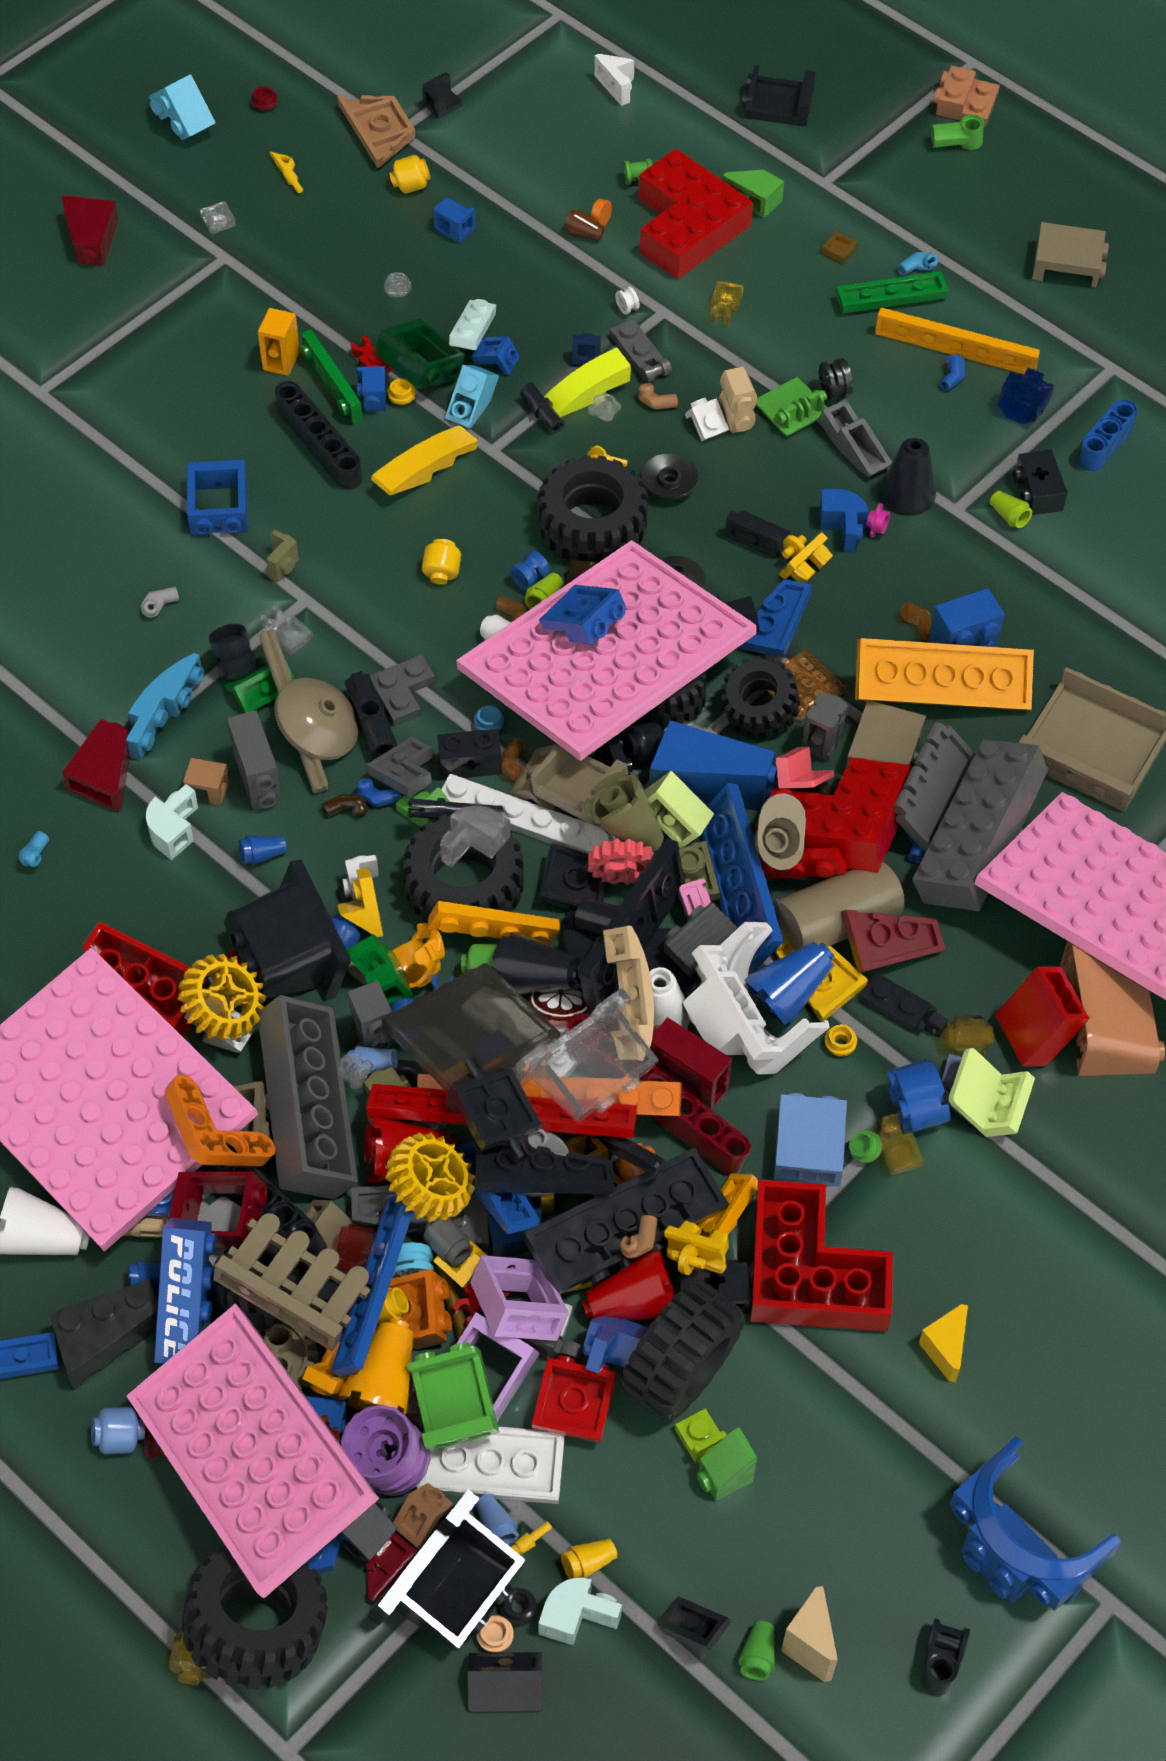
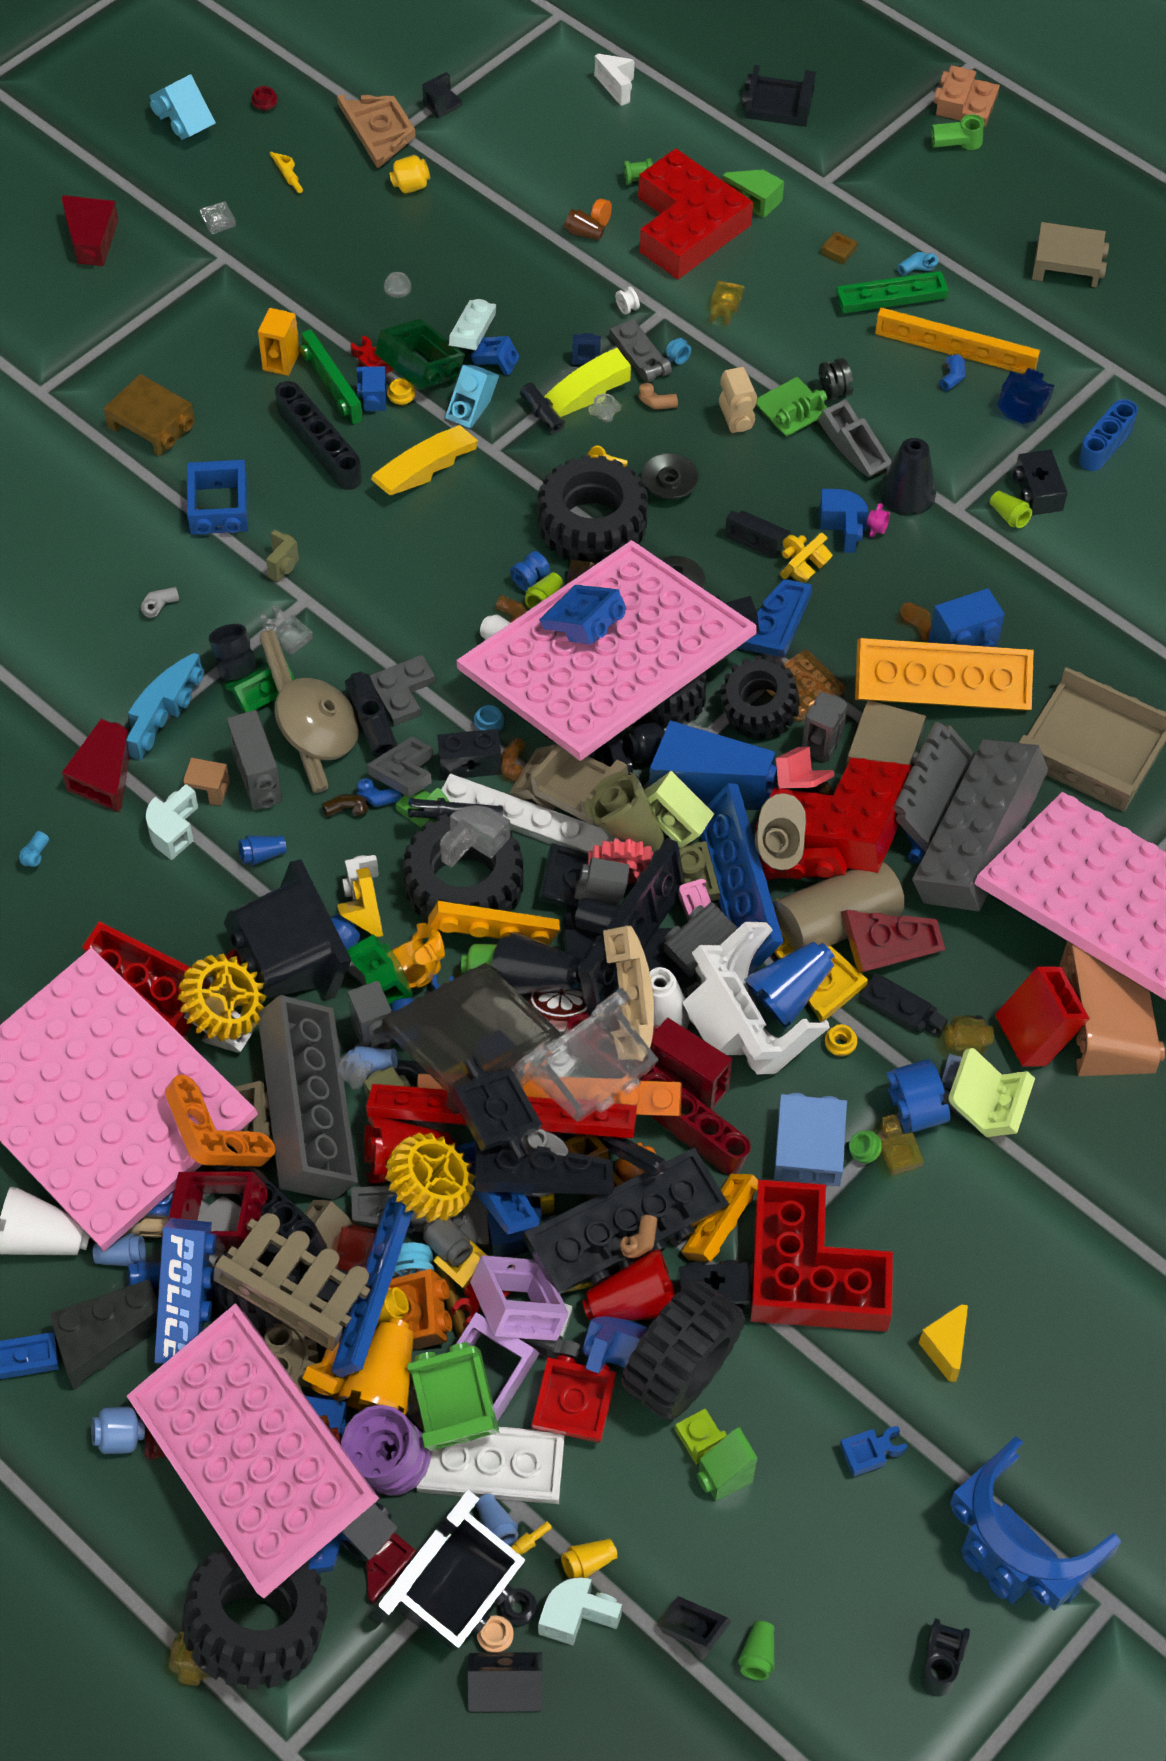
medium nougat bracket [393,1483,454,1548] -> none
yellow head [421,539,461,585] -> none
blue brick [433,198,476,243] -> none
yellow hips [664,1221,729,1275] -> none
white bracket [685,398,729,441] -> none
tan slope [781,1586,838,1682] -> none
none -> medium blue cone [93,1233,146,1267]
none -> pearl gold panel [104,374,195,456]
none -> dark grey brick [574,857,630,906]
none -> dark azure plate [666,338,691,365]
none -> blue plate [840,1426,907,1477]

